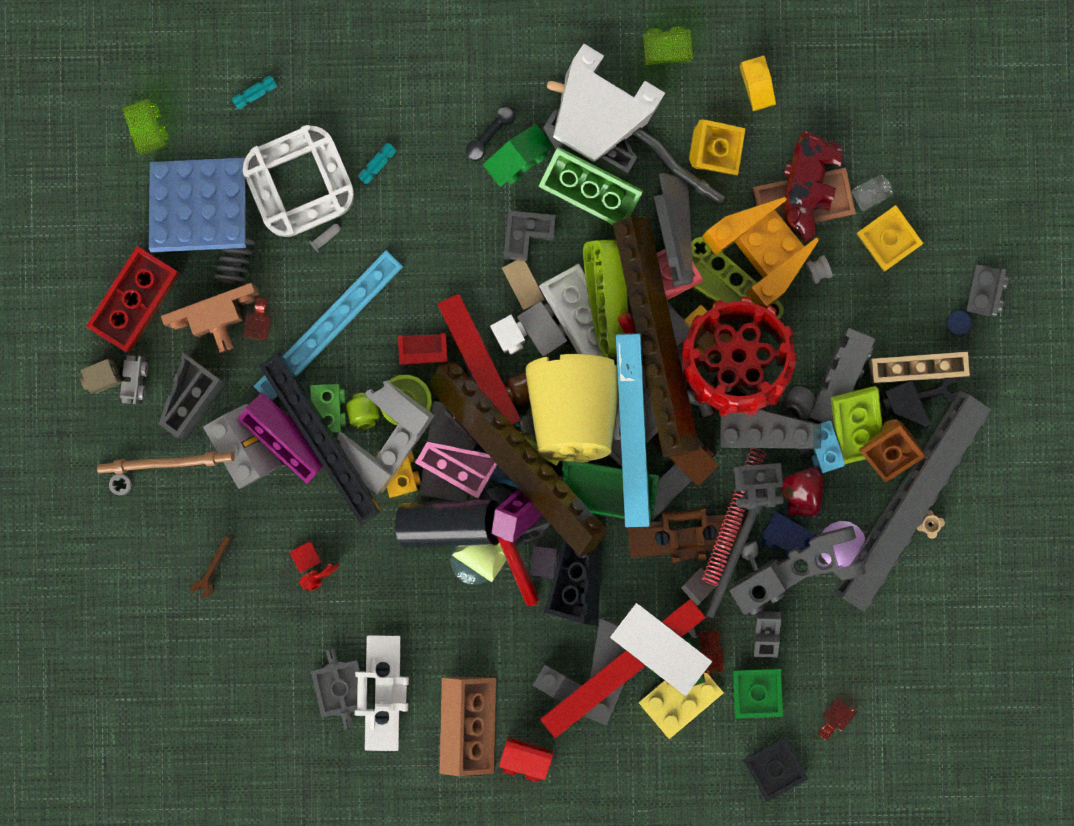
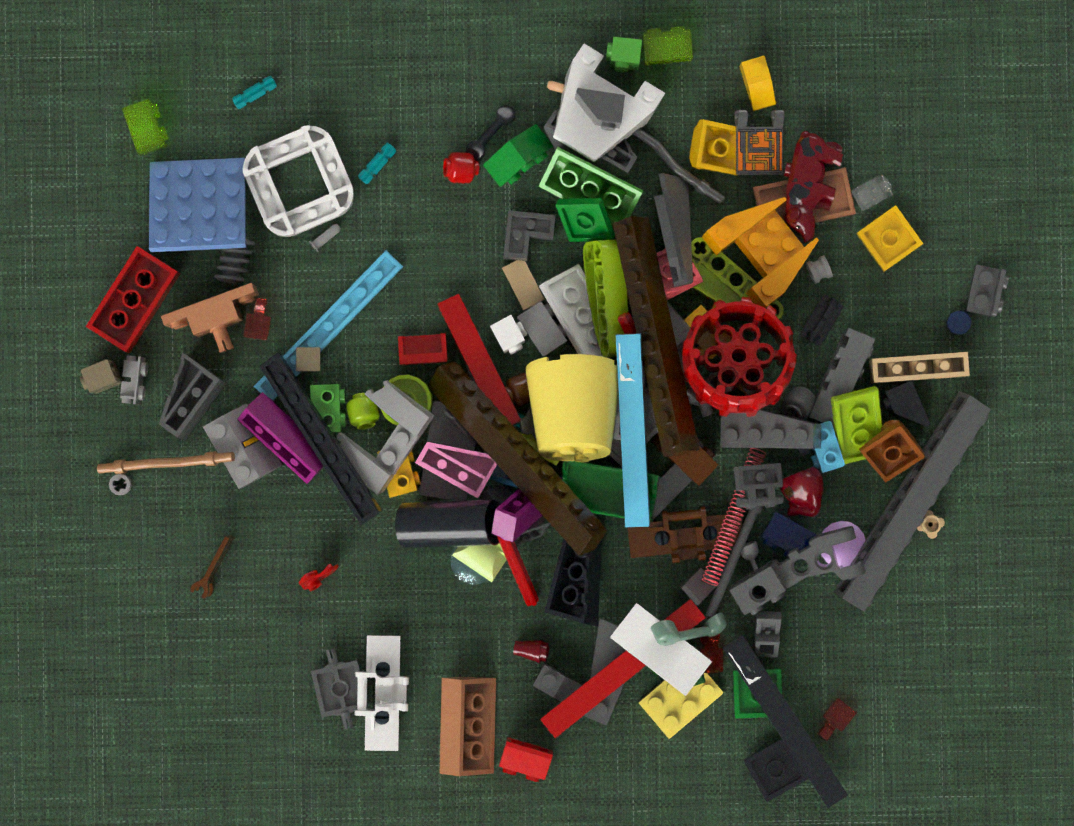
red tile [289,541,322,573] -> none
clear purple panel [530,546,557,578] -> none
black bar [917,377,959,401] -> none
none -> dark tan tile [296,347,321,372]
none -> red head [443,152,479,183]
none -> dark red cone [513,640,549,663]
none -> green plate [556,198,615,242]
none -> dark grey slope [575,88,625,131]
none -> bright green brick [606,36,642,73]
none -> sand green piece [651,613,727,646]
none -> black tile [722,634,848,808]
none -> flag [734,110,784,175]
none -> black hinge [799,294,844,347]

